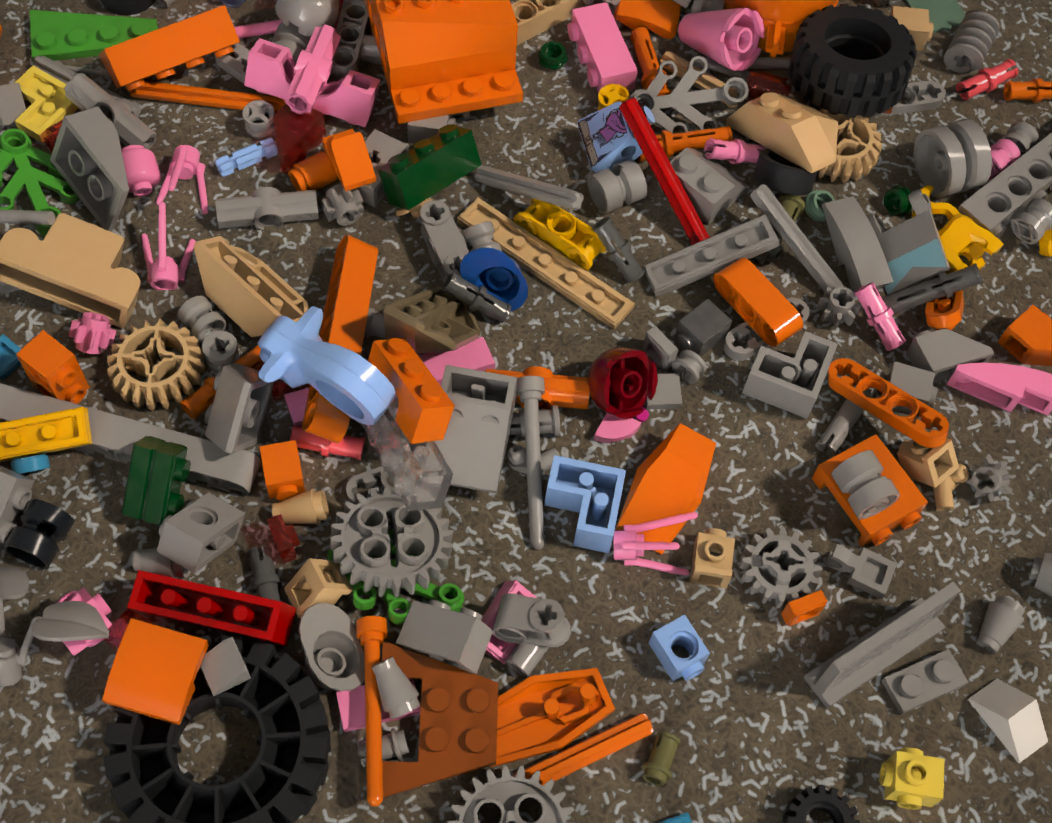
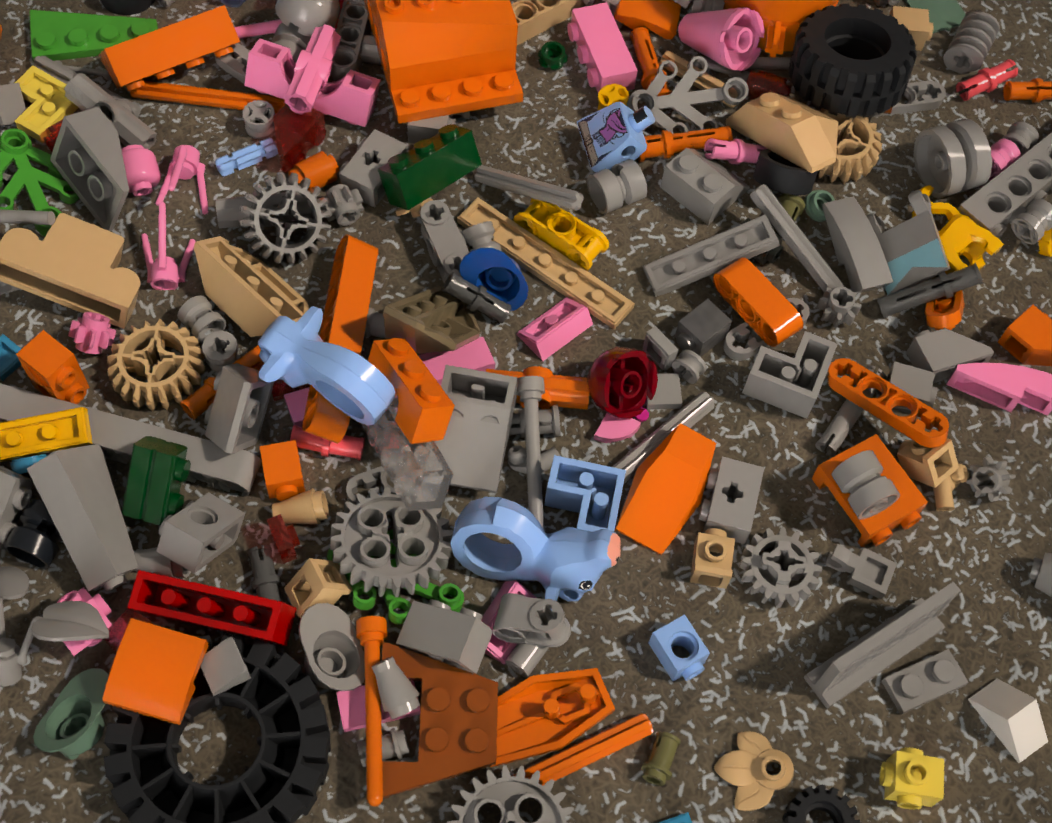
orange slope [322,129,377,191] -> none
dark grey pin [592,216,645,283] -> none
bright pink plant [613,512,698,576] -> none
red axle [619,98,710,245] -> none
orange tile [781,590,828,626] -> none
bright pink pin [854,282,906,351] -> none
dark green plate [884,185,912,217] -> none
light grey cone [976,596,1025,654] -> none
none -> light grey slope [27,444,139,592]
none -> sand green piece [33,668,109,760]
none -> light grey gear [239,172,332,264]
none -> light blue animal [450,497,621,613]
none -> bright pink slope [517,297,593,361]
none -> light grey axle [612,392,715,484]
none -> light grey brick [698,456,764,544]
none -> tan plate [714,731,794,811]

